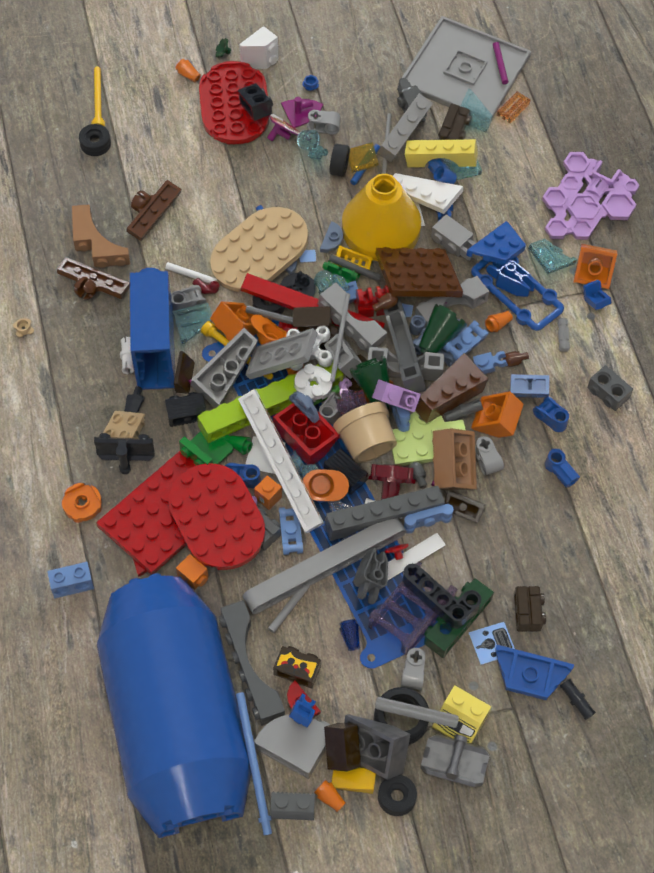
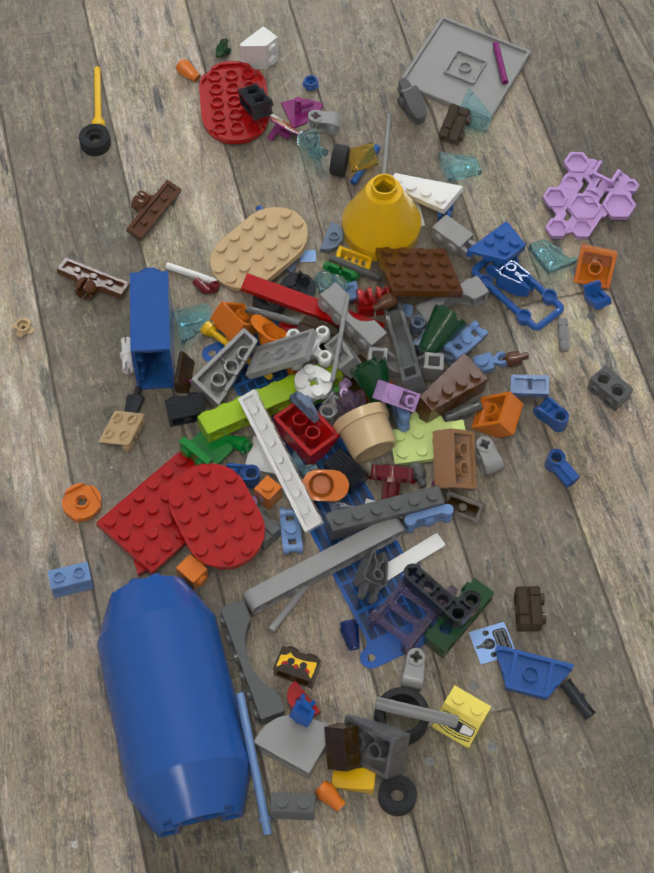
medium nougat arch [72,204,130,268] -> none
black shield [94,433,155,474] -> none
light grey piece [171,285,207,314] -> none
dark brown slope [293,306,332,327] -> none
light grey arch [377,93,433,162] -> none
red plant [385,543,409,560] -> none
light yellow arch [405,139,478,167] -> none
flat silver shield [420,734,489,787] -> none
blue piece [428,158,457,184] -> none
orange cone [485,311,513,332] -> none
clear orange tile [497,91,531,123] -> none

